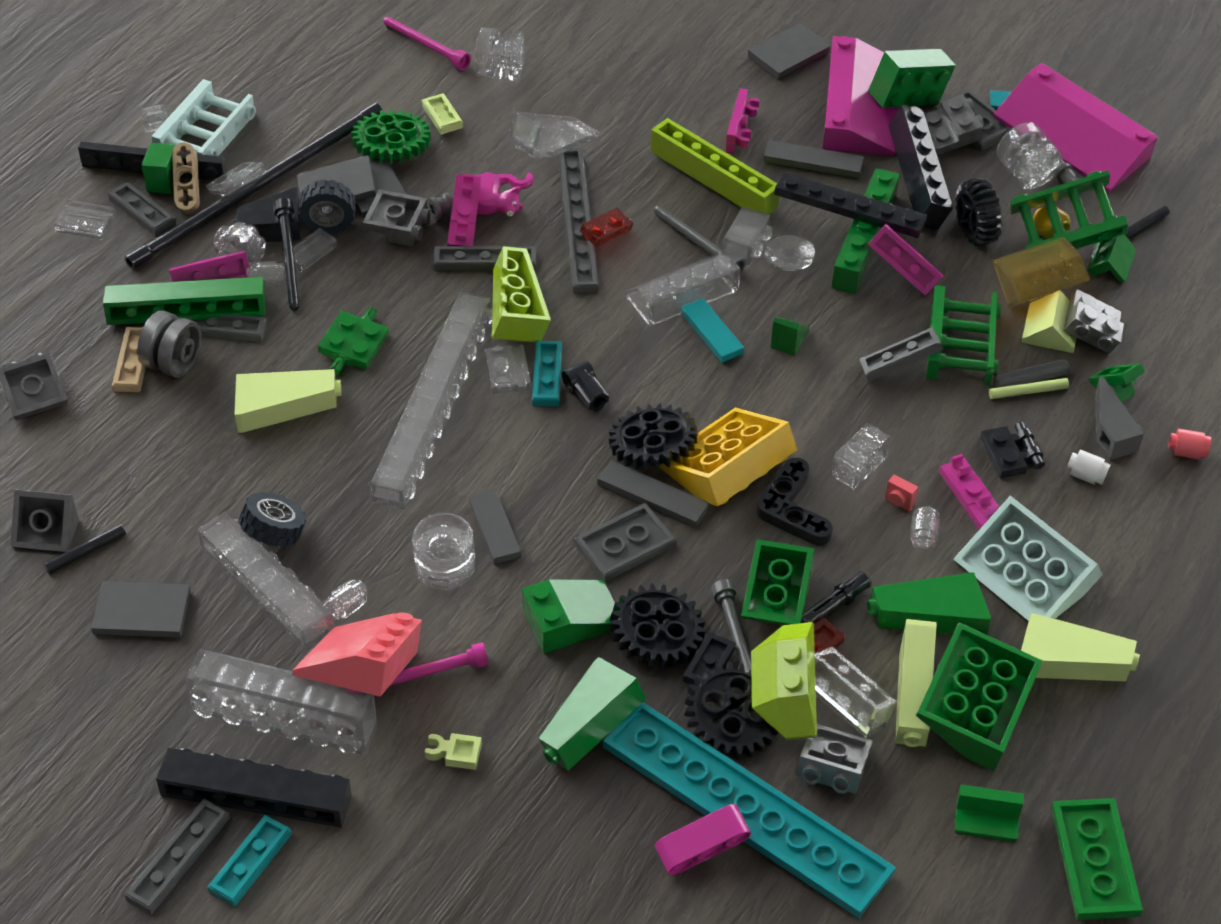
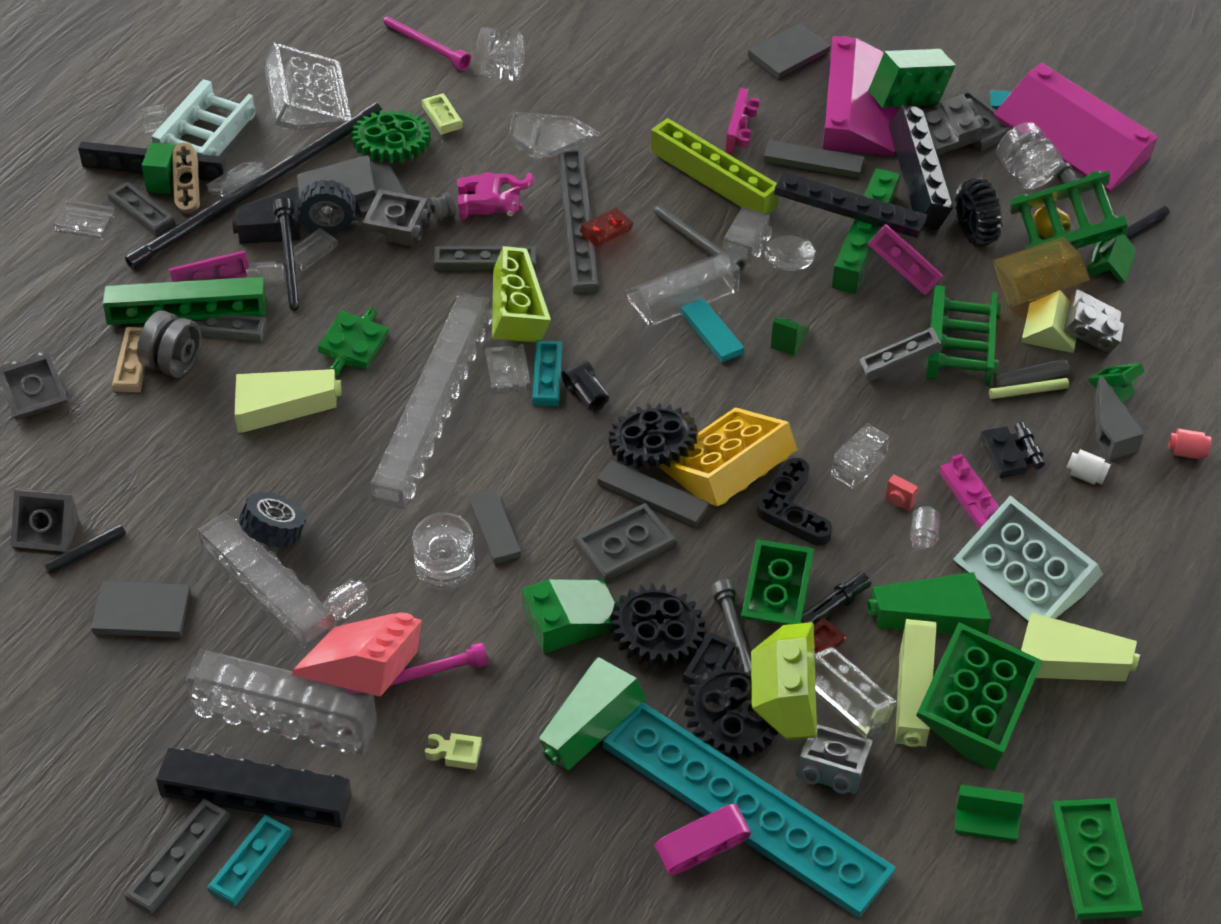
clear hair [214,222,266,264] -> none
dark pink plate [447,174,481,246] -> none
none -> clear slope [263,43,351,131]

